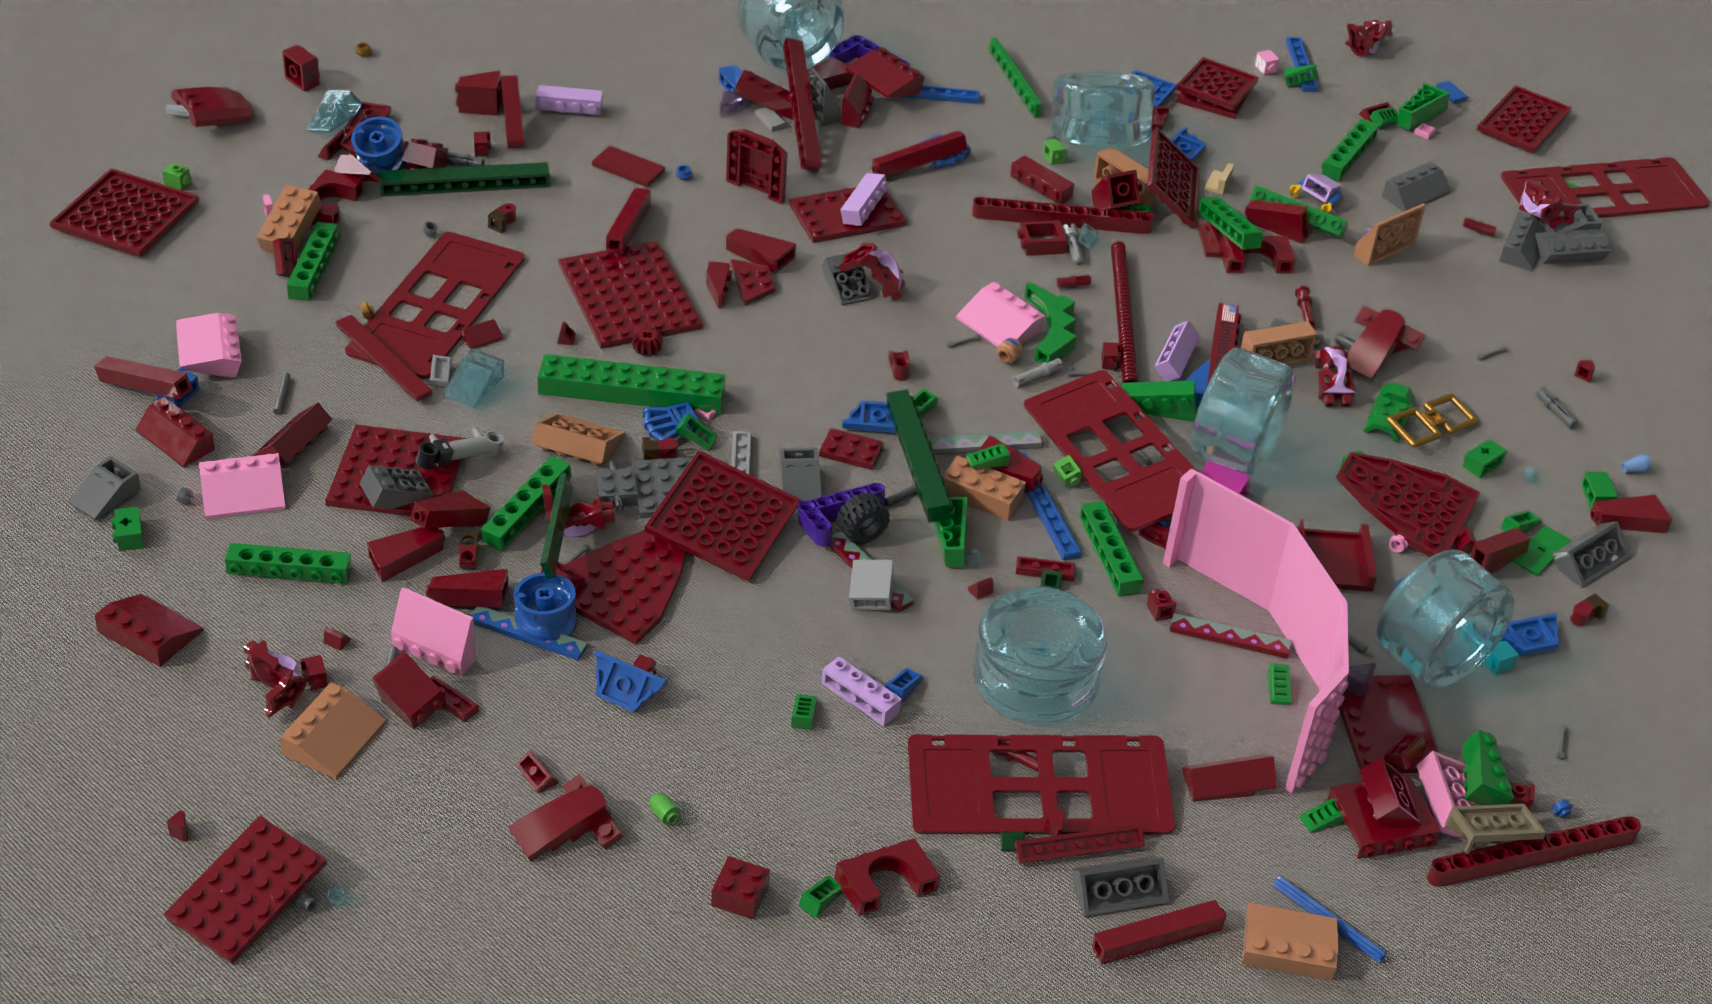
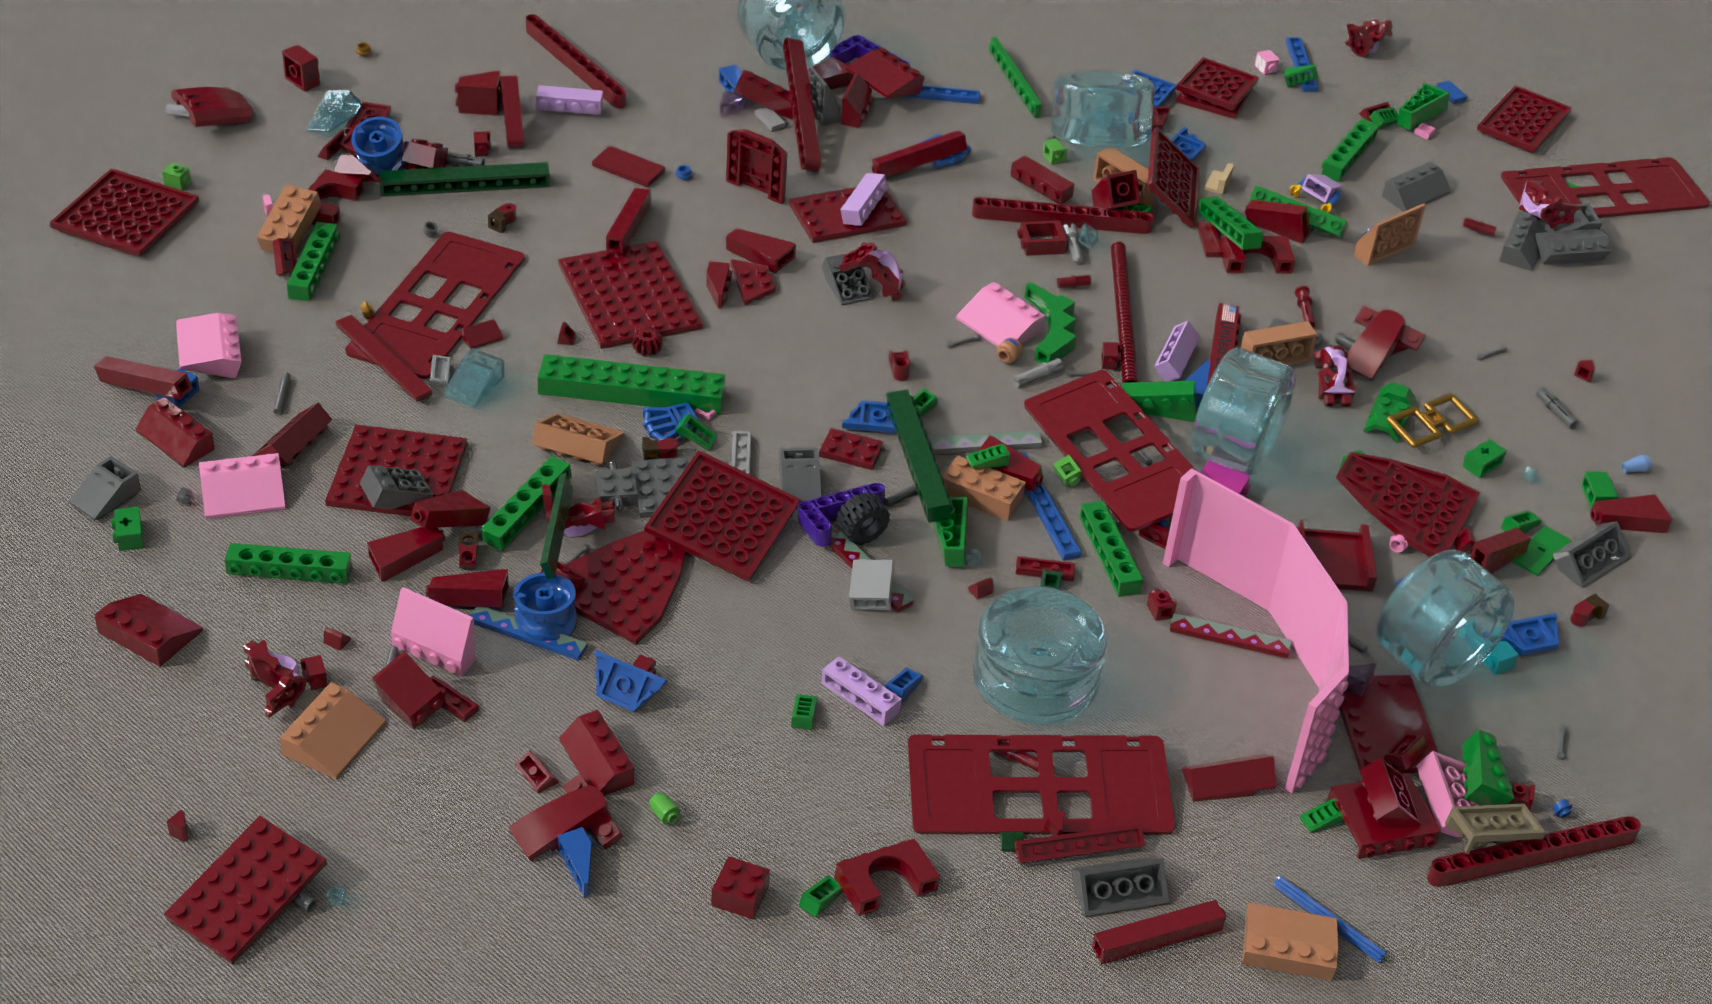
piece [415,427,504,469] -> none
green slope [1267,663,1291,705] -> none
none -> dark red beam [525,14,626,109]
none -> blue slope [558,827,594,898]
none -> dark red slope [559,710,634,796]

